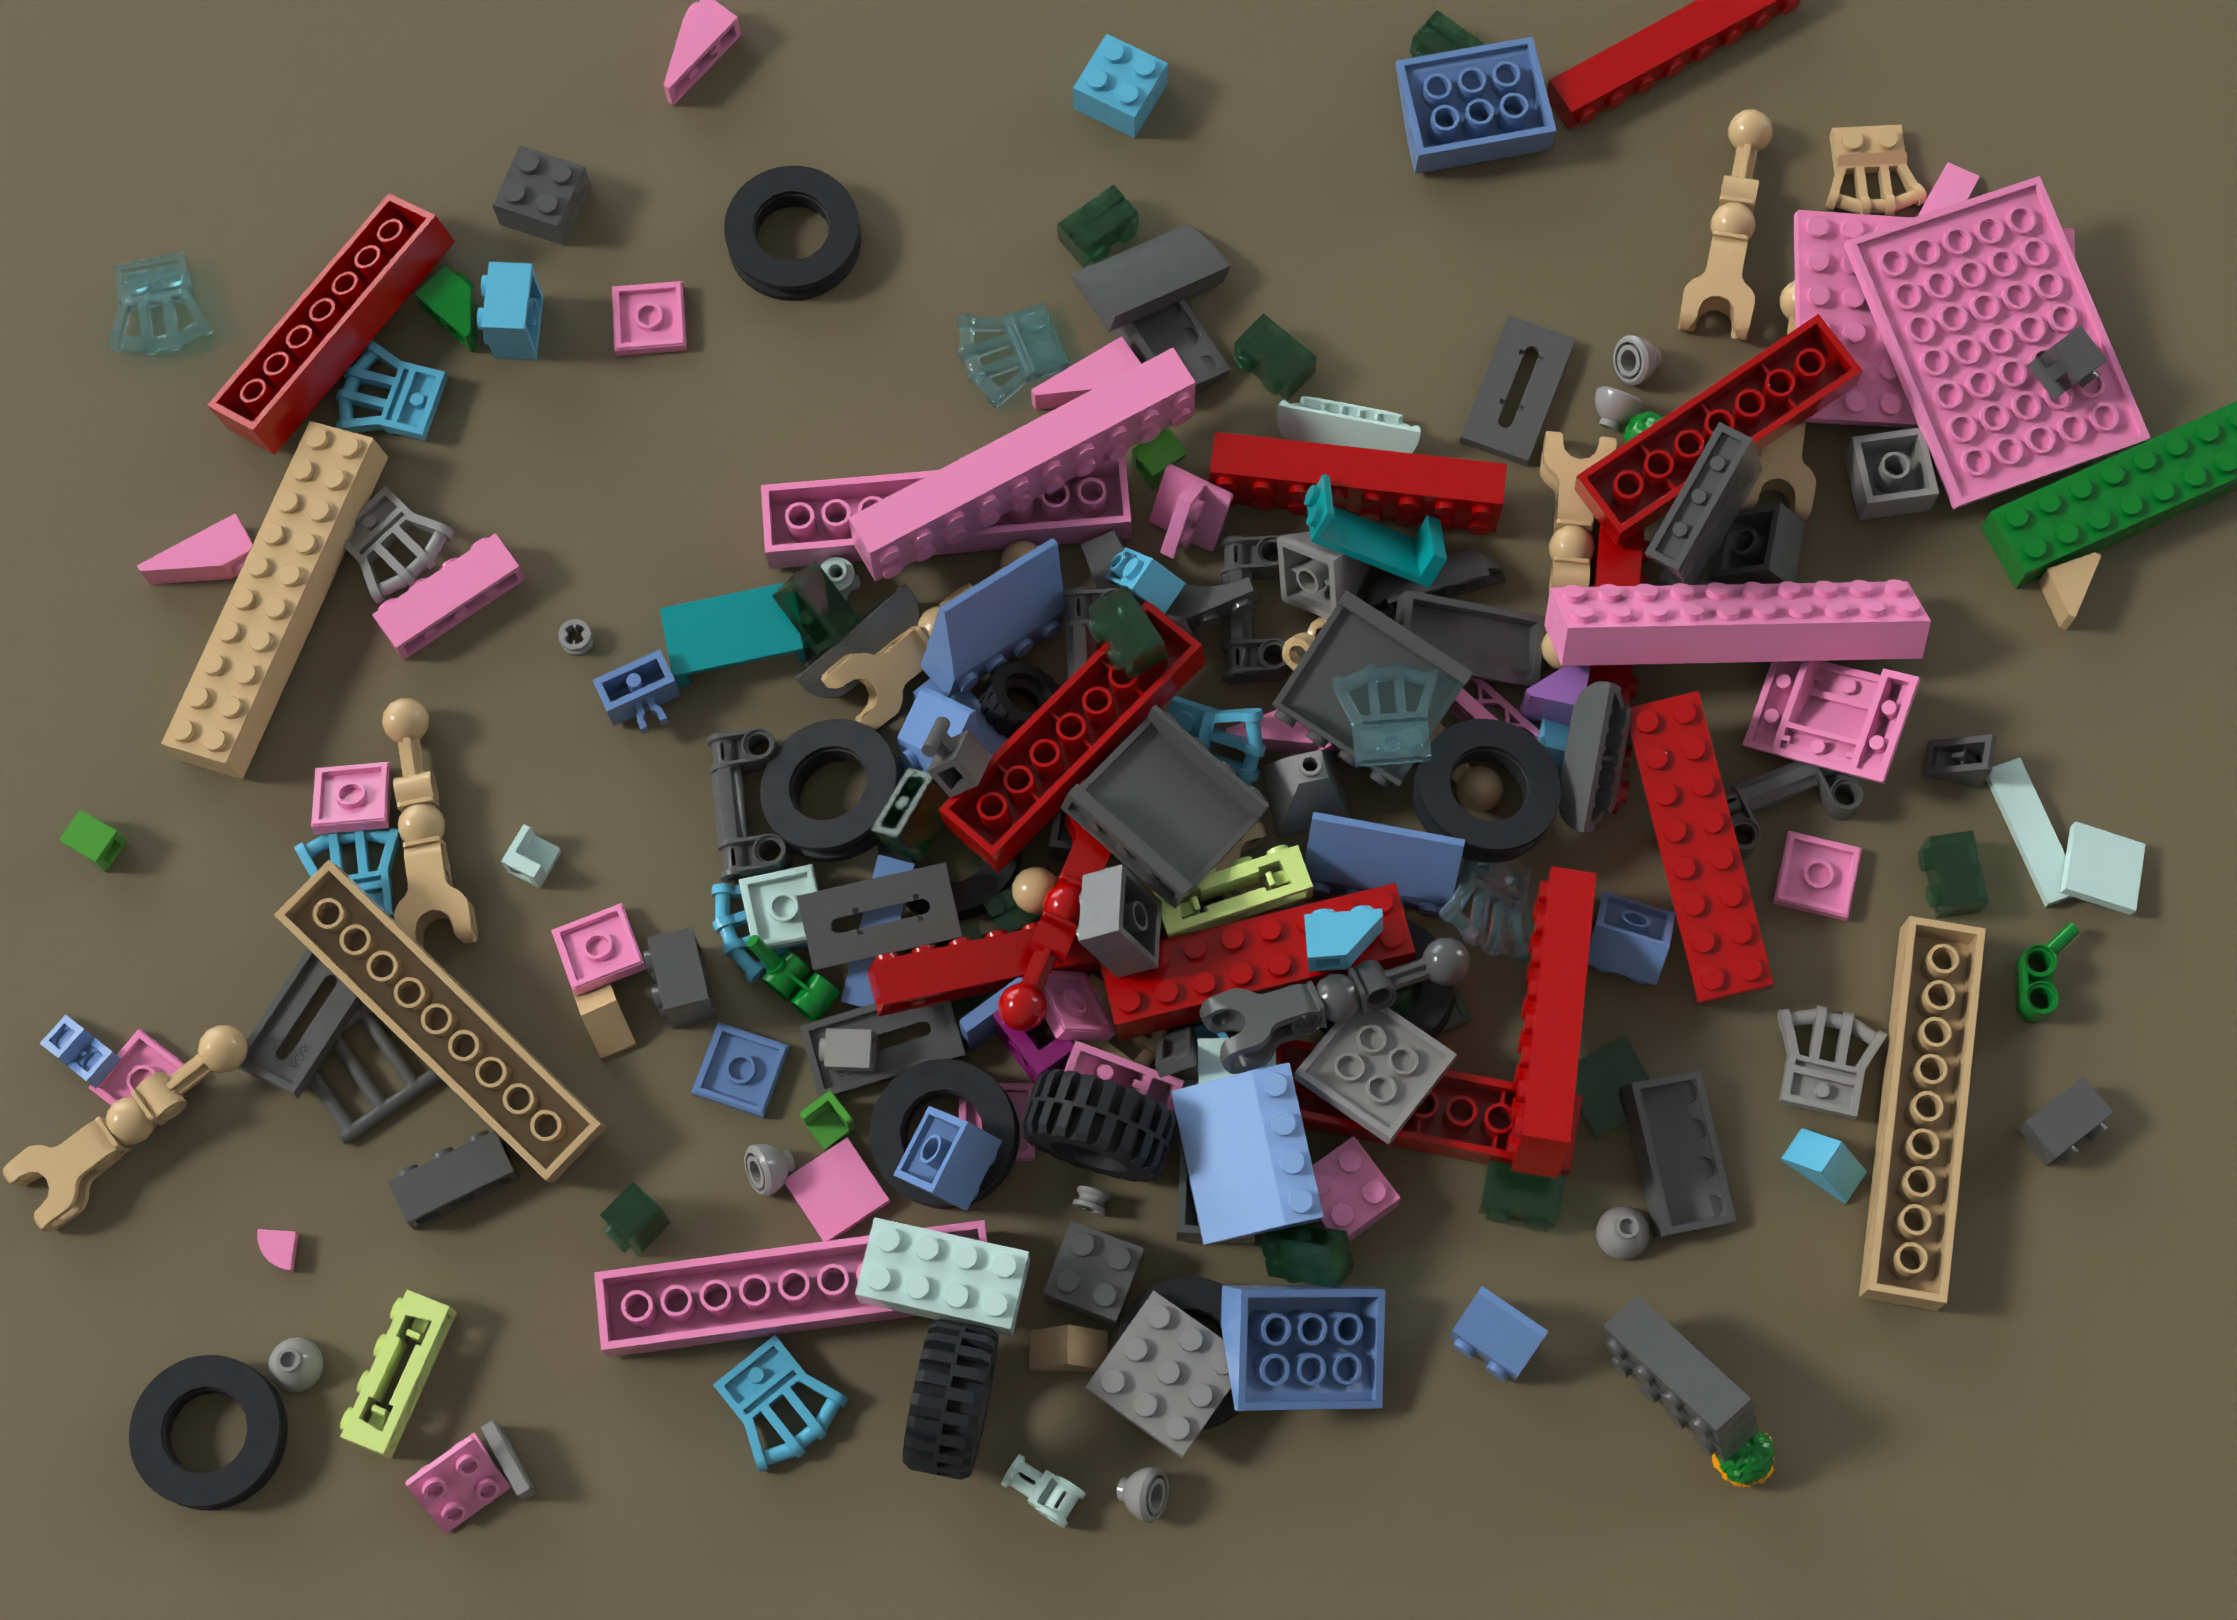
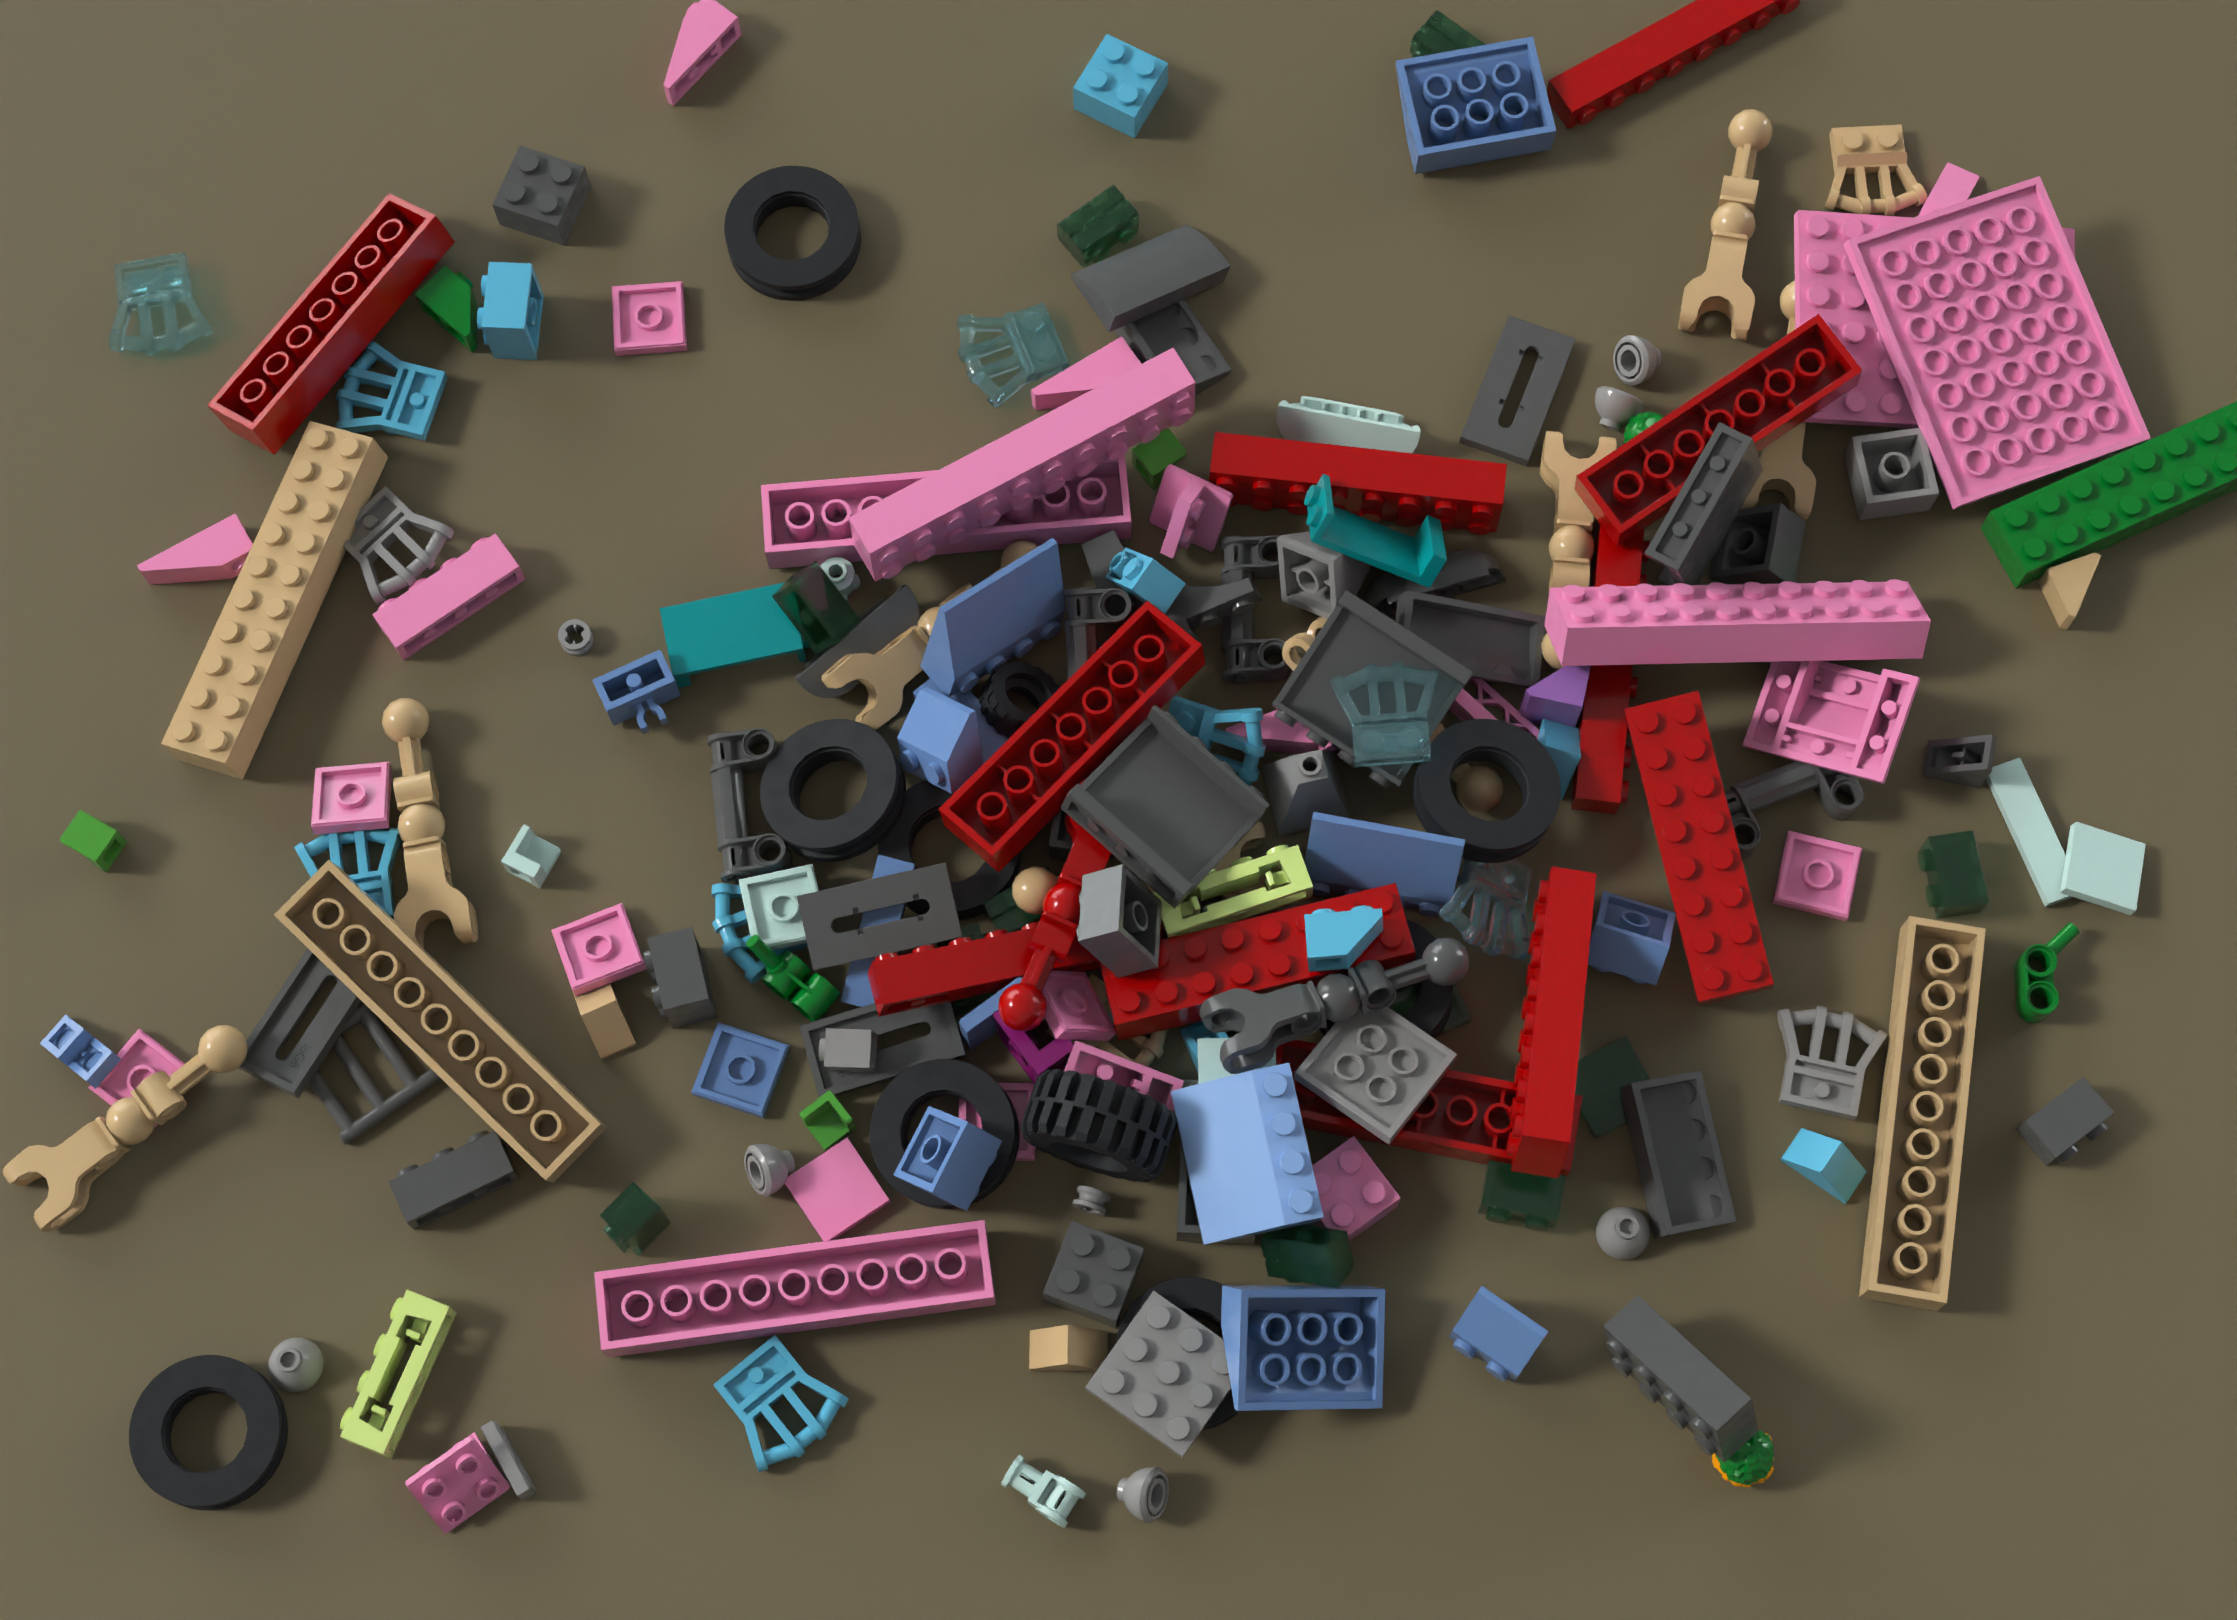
bright pink tile [257,1229,299,1272] -> none
light aqua brick [855,1217,1030,1337] -> none
brick [871,768,950,861] -> none
black tyre [902,1319,999,1480] -> none
dark grey brick [922,716,992,798] -> none
clear green brick [1086,586,1168,679] -> none
dark grey tile [1155,1026,1198,1078] -> none
clear green brick [1234,313,1317,401] -> none
dark grey brick [1559,681,1631,833] -> none
dark grey brick [2027,326,2107,400] -> none

